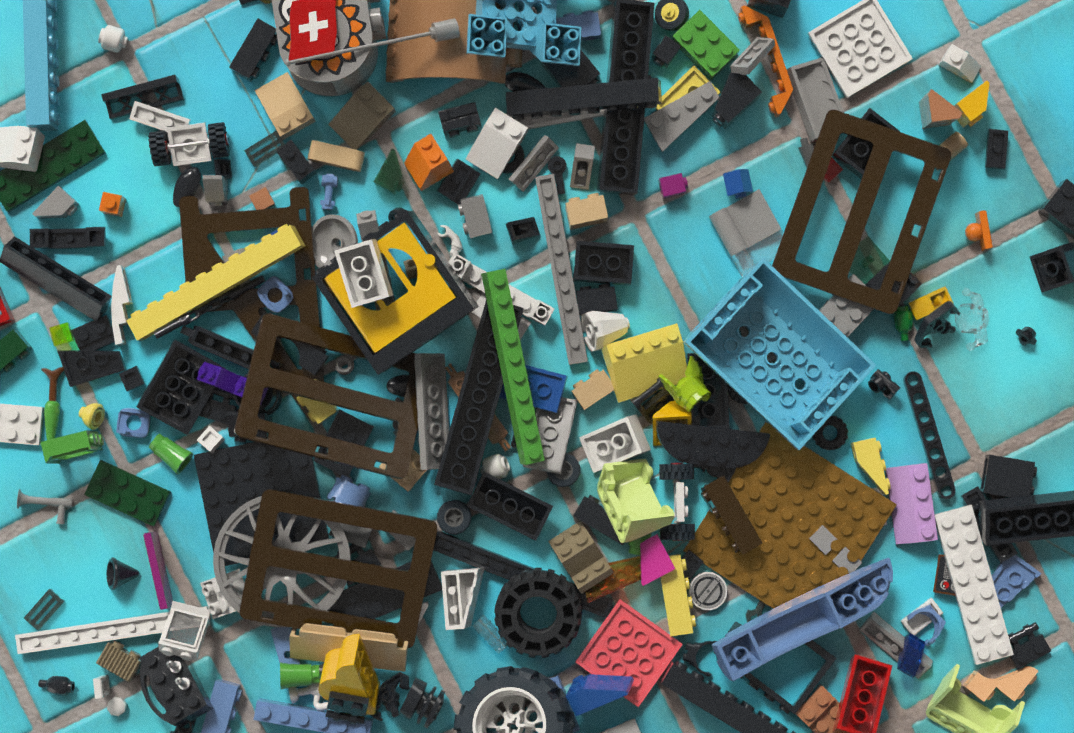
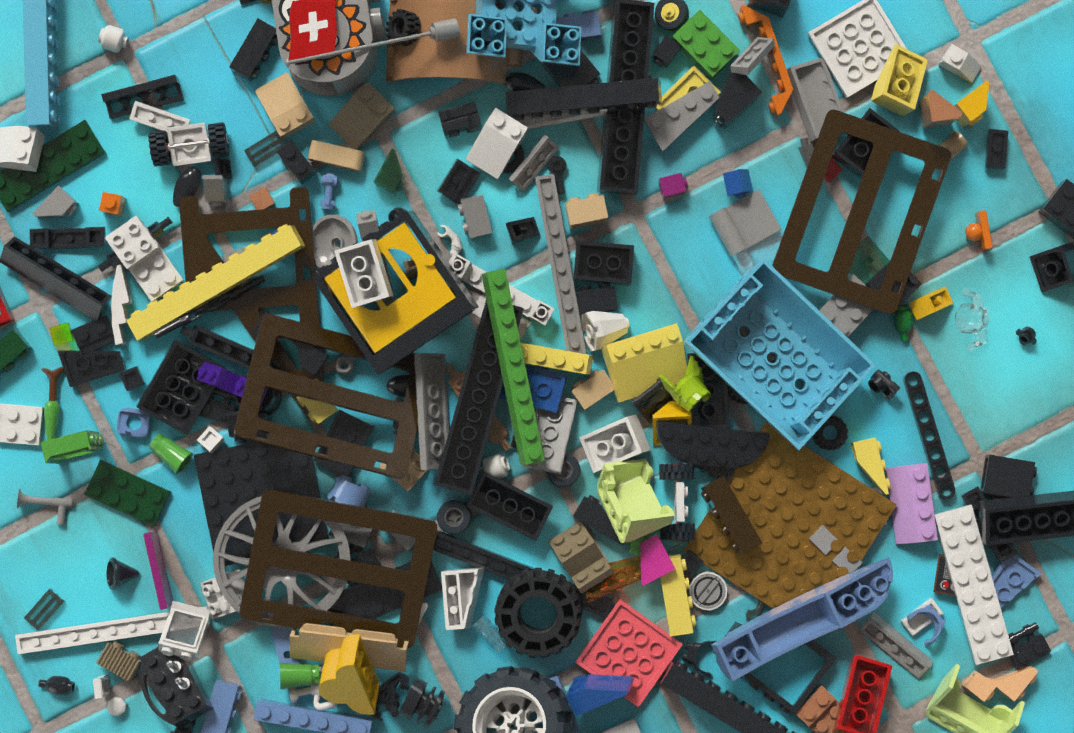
light yellow brick [79,403,105,430] -> none
medium blue piece [257,276,293,313] -> none
black plate [325,691,369,725] -> none
orange slope [404,134,454,191] -> none
light grey slope [570,143,595,190] -> none
clear blue slope [897,633,925,678] -> none
black piece [914,301,961,348] -> none
none -> white piece [98,215,184,302]
none -> black tyre [386,9,421,46]
none -> light yellow brick [521,343,594,375]
none -> light yellow slope [871,44,928,116]

